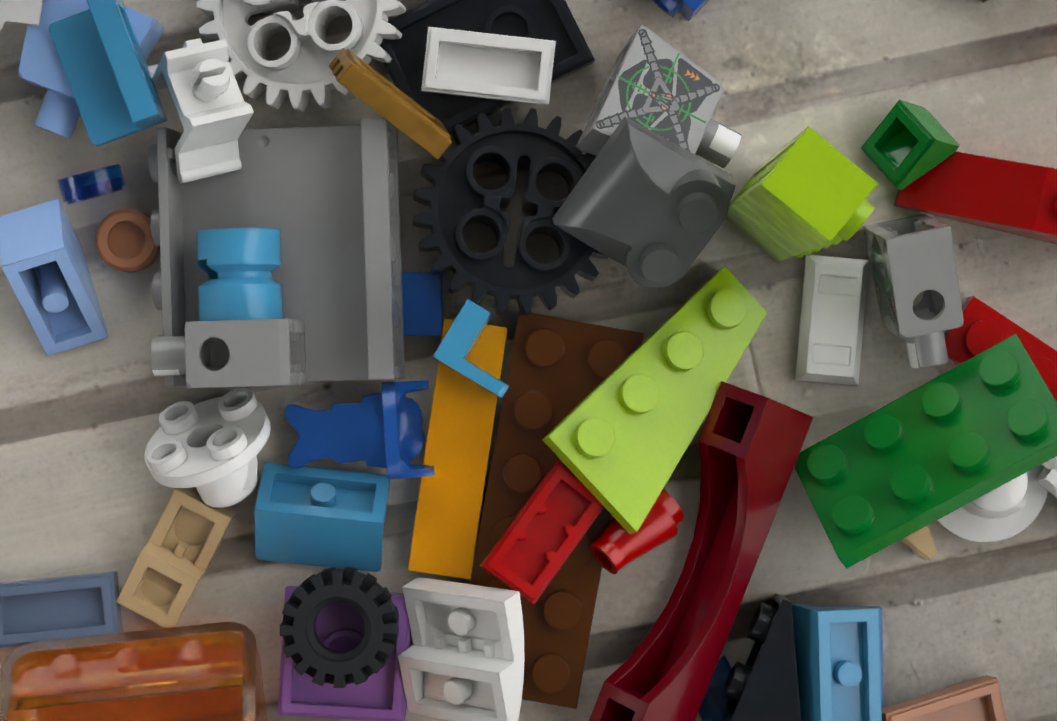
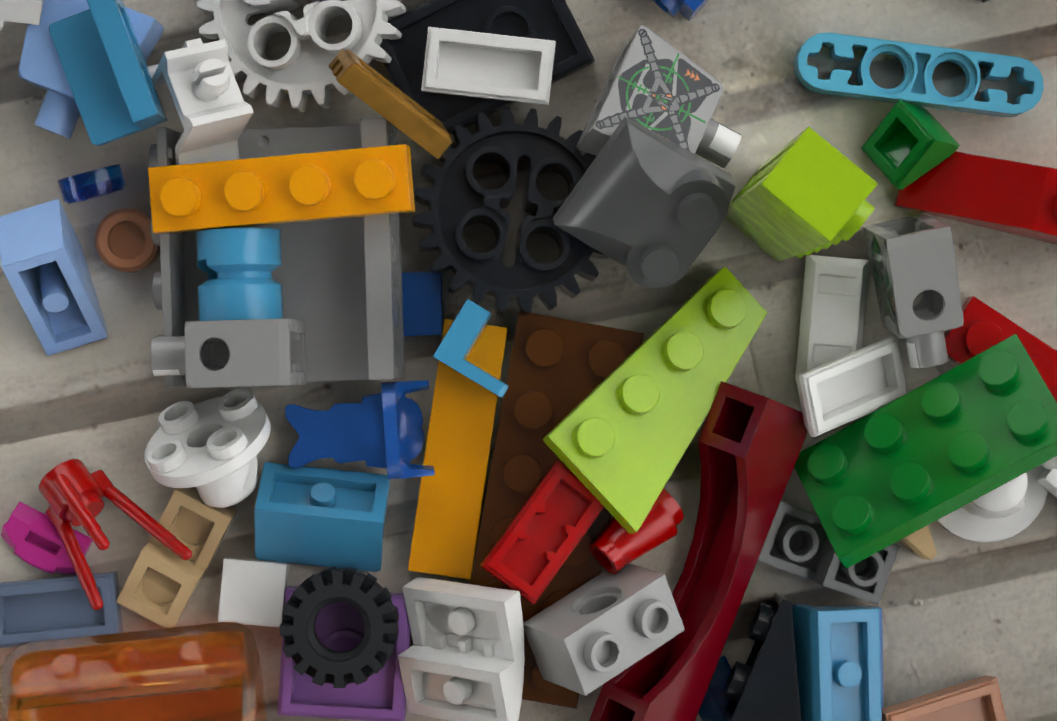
none -> dark pink piece [1,502,93,575]
none -> red plant [38,459,192,610]
none -> light orange plate [148,144,415,234]
none -> white tile [218,557,289,628]
none -> light grey brick [523,564,685,696]
none -> dark grey slope [758,501,900,605]
none -> medium azure beam [794,33,1044,117]
none -> white tile [796,336,907,437]

